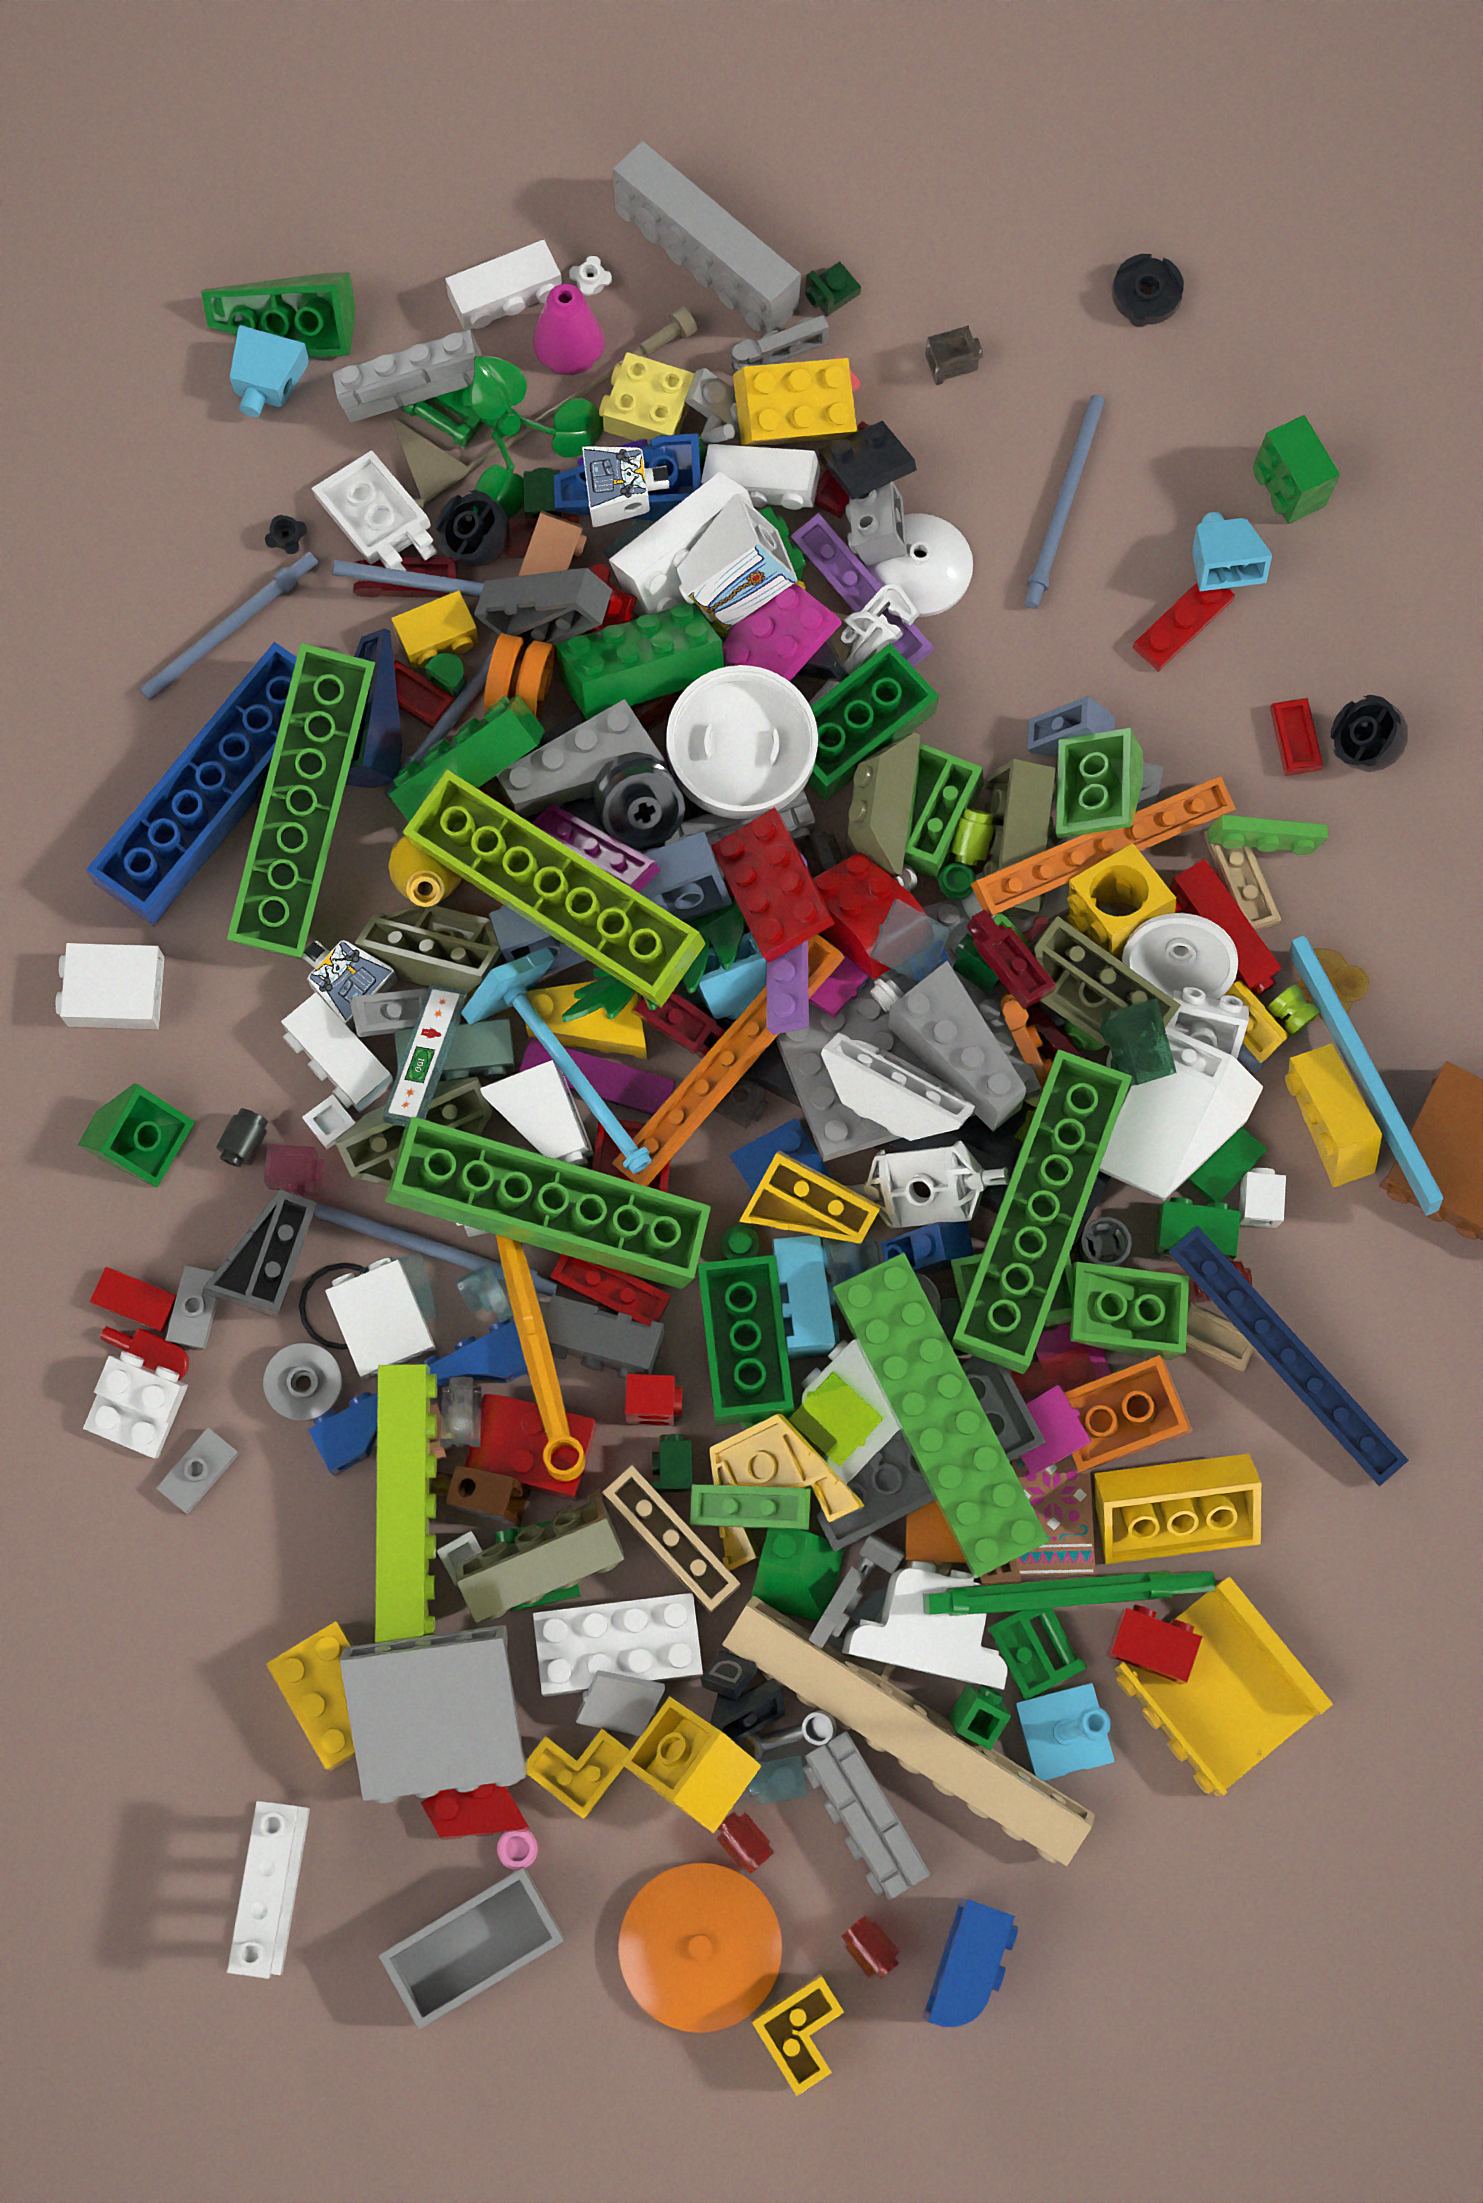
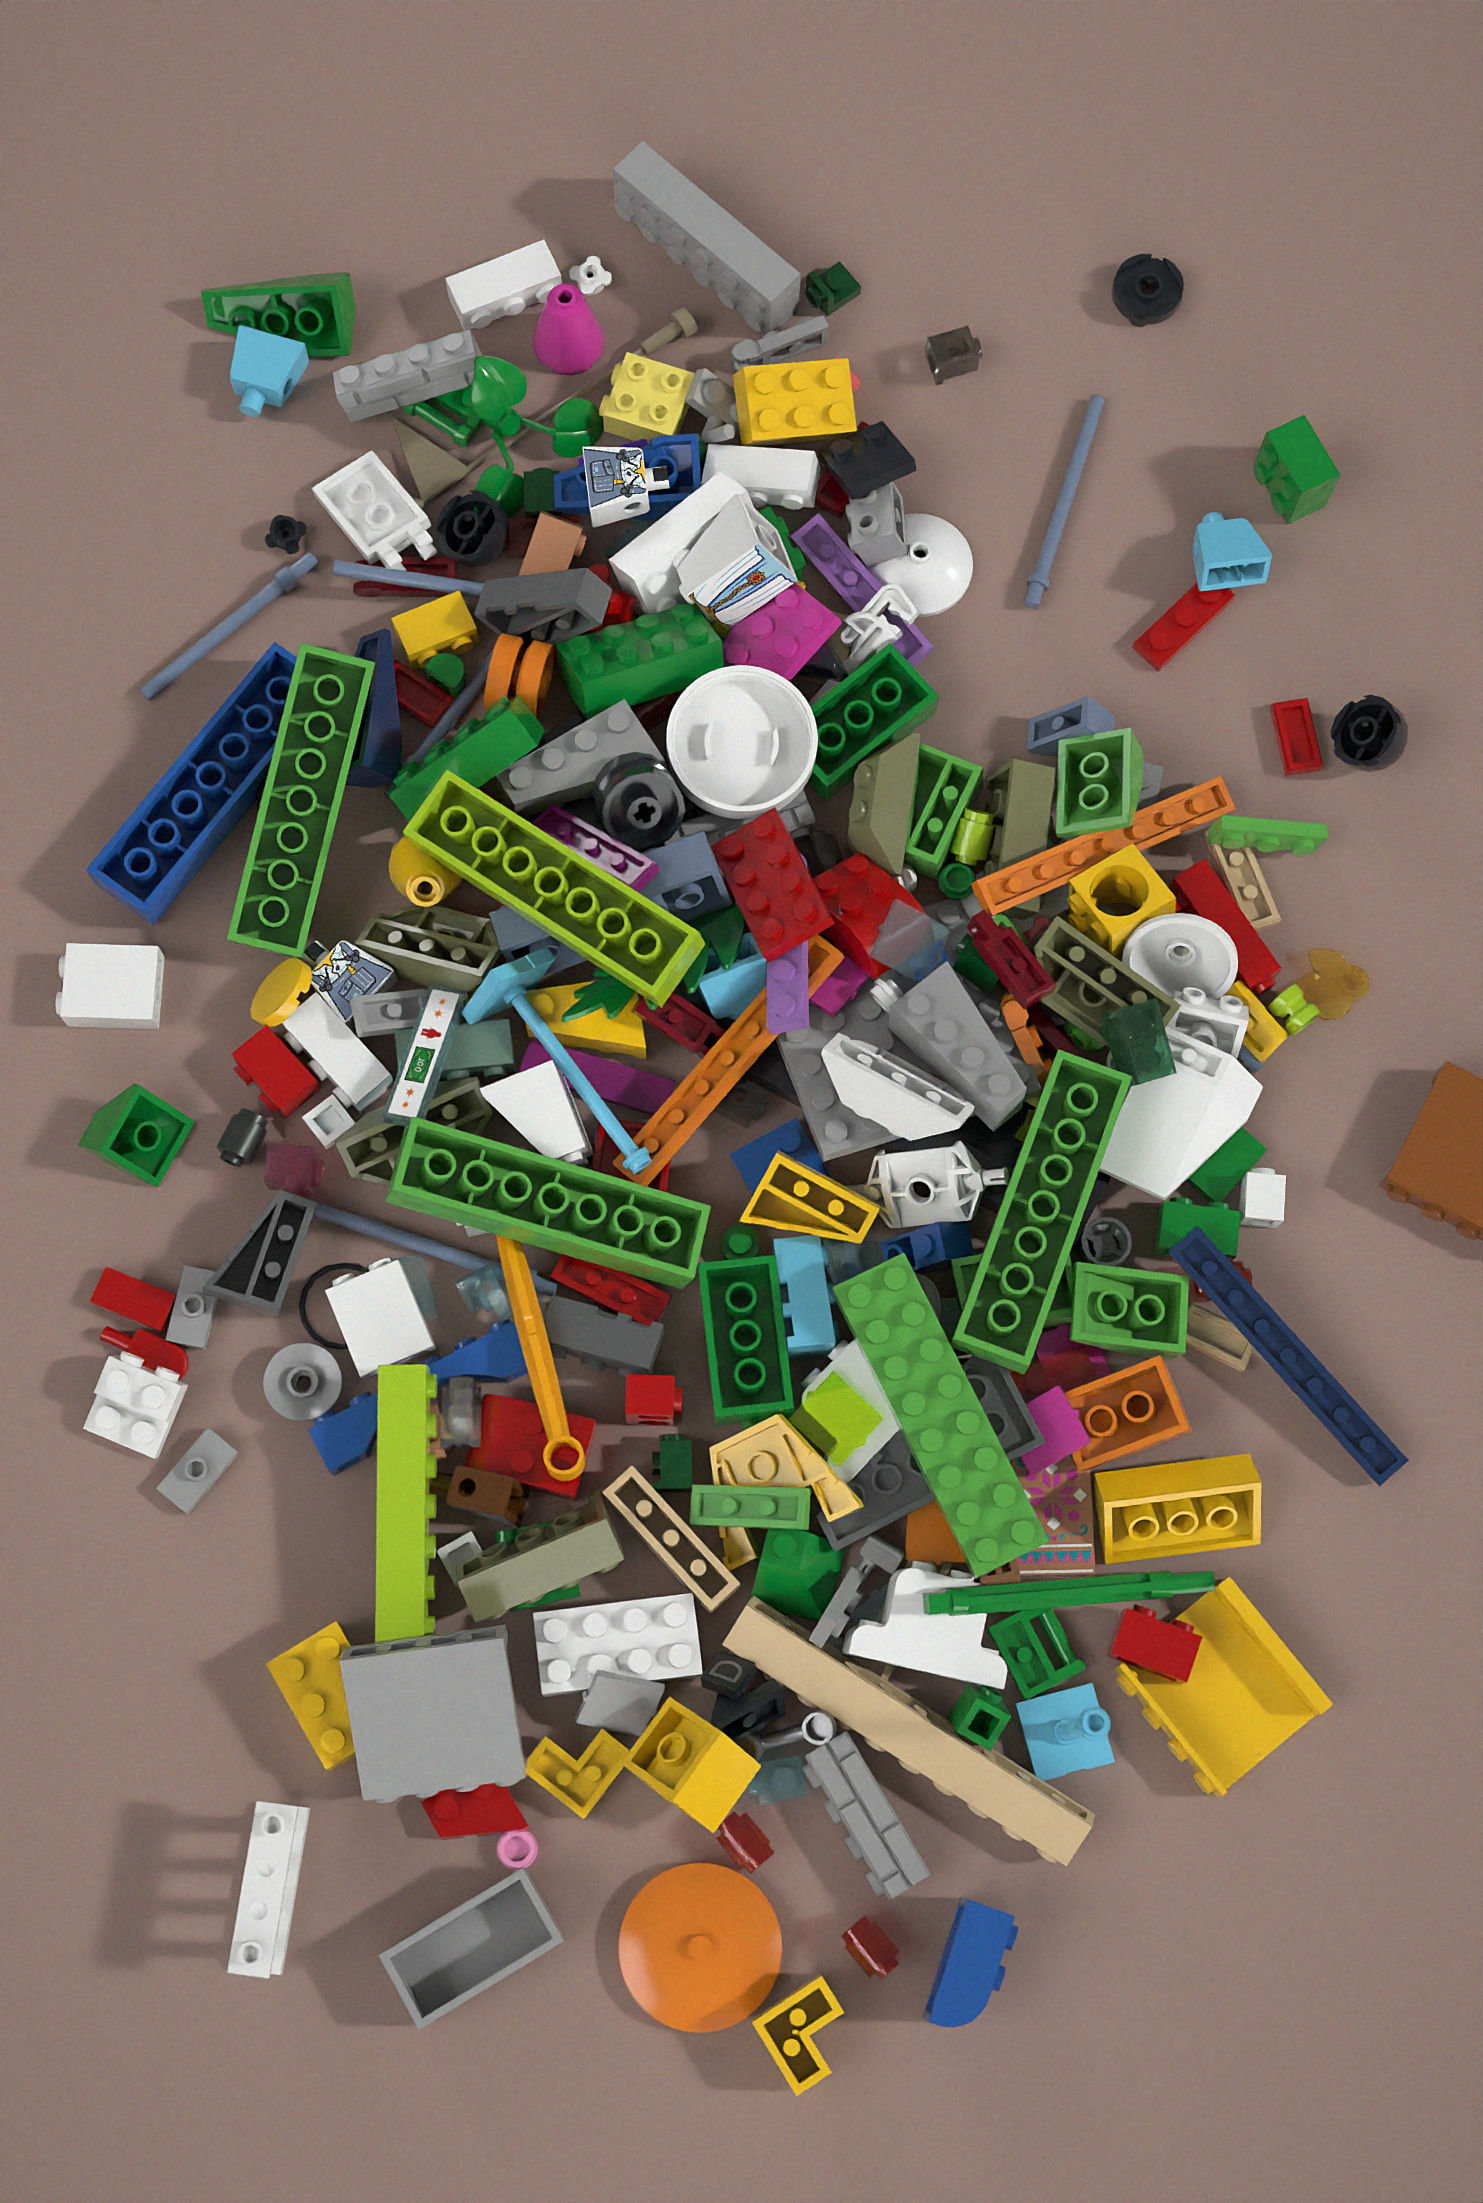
yellow wedge [1285,1043,1382,1188] -> none
medium azure tile [1289,936,1443,1216] -> none
none -> red brick [231,1025,321,1118]
none -> yellow tile [250,957,312,1027]

